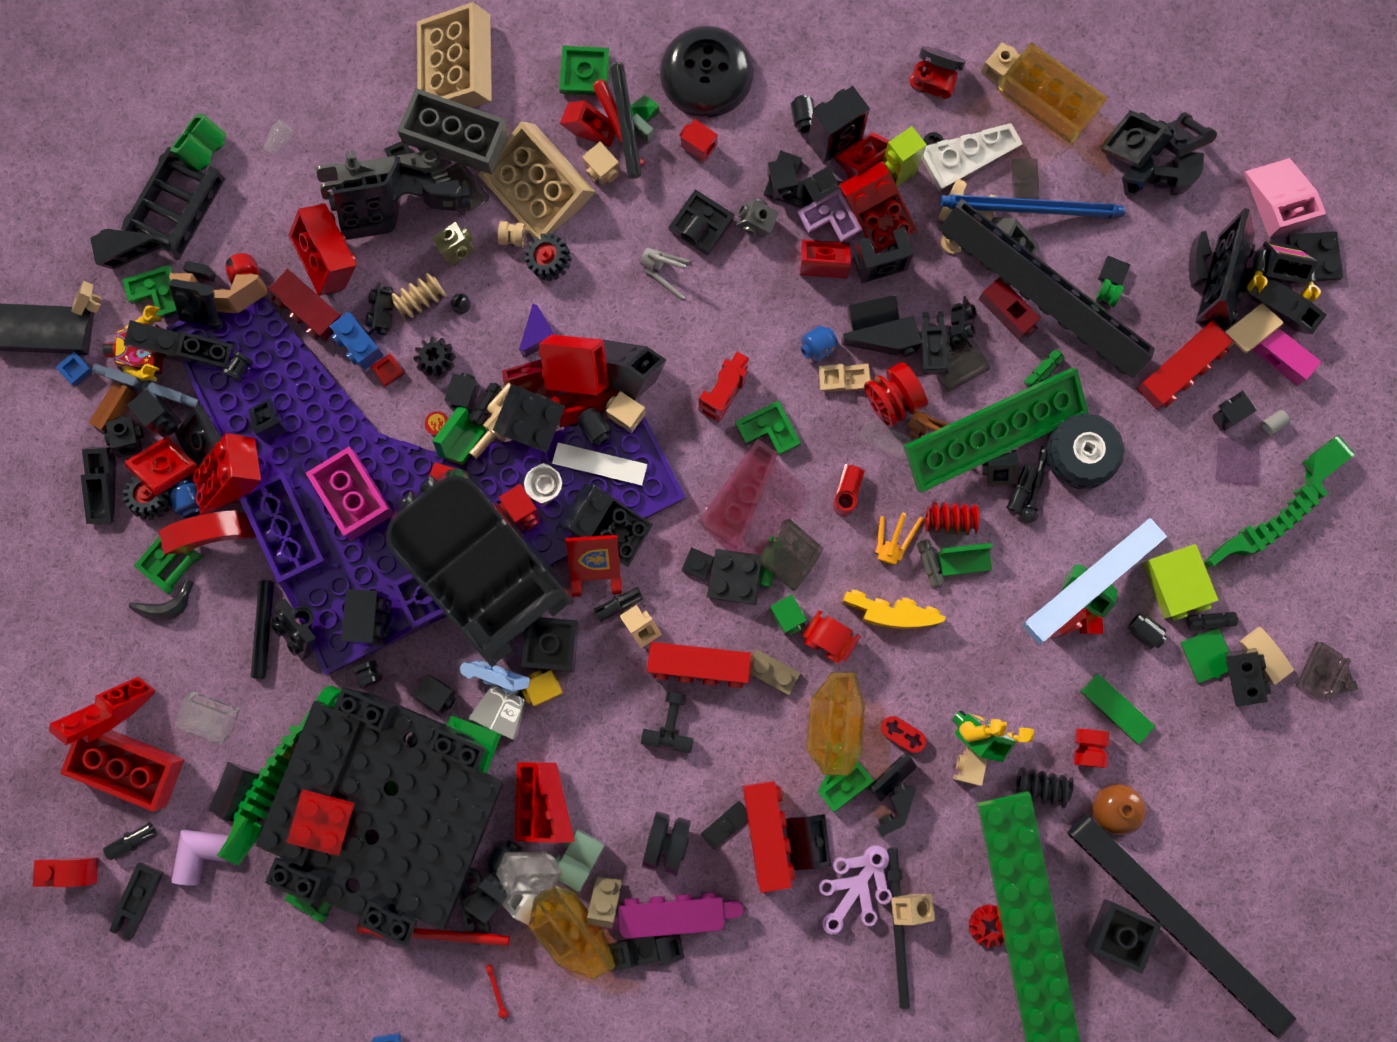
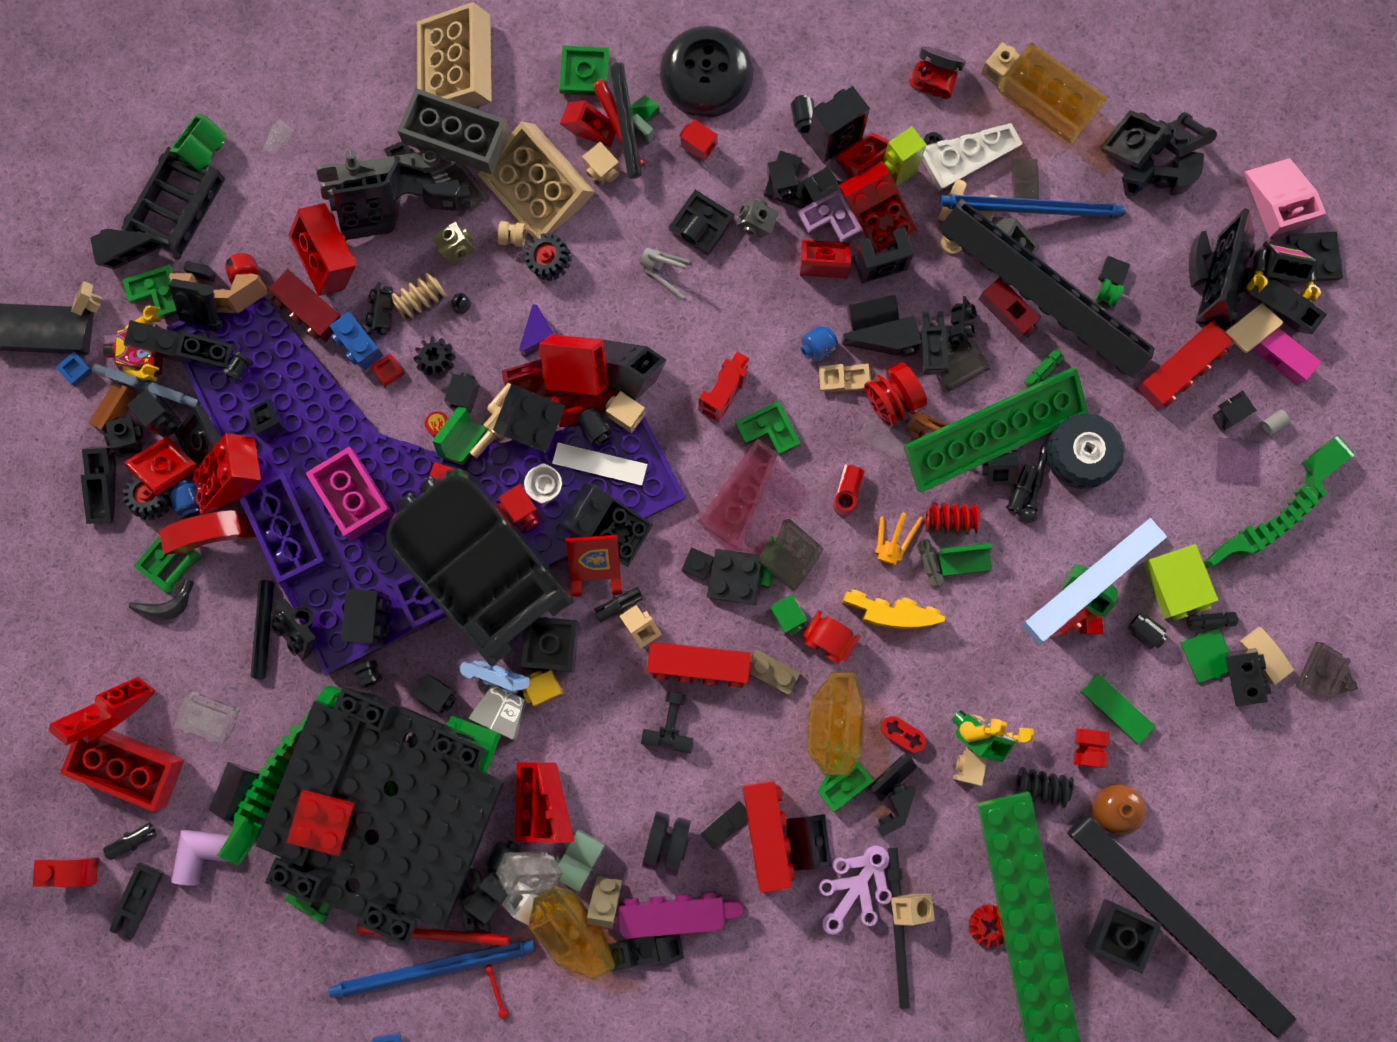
black axle [469,383,502,426] -> none
none -> blue piece [329,940,536,998]

